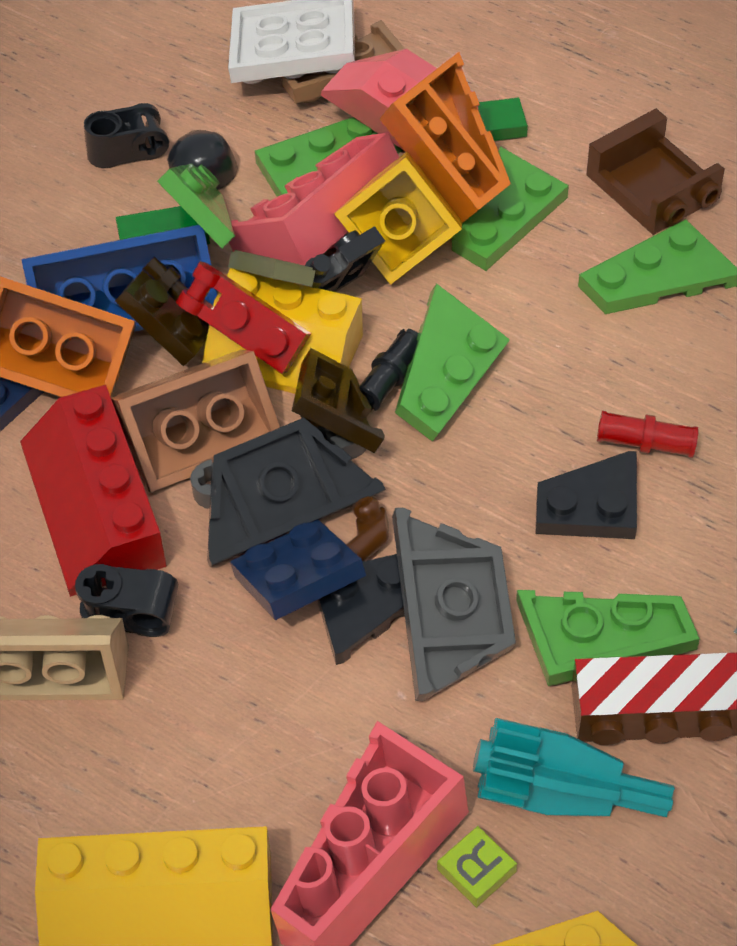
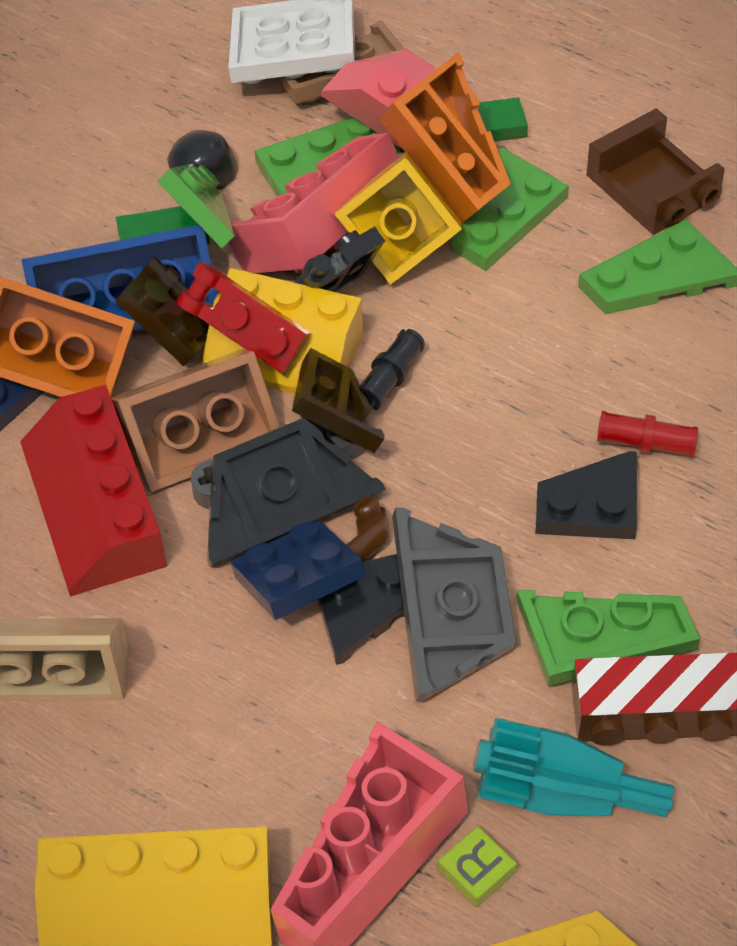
black piece [75,564,179,637] -> none
black piece [84,103,170,168] -> none
olive tile [228,250,315,287] -> none
bright green wing [395,283,510,442] -> none

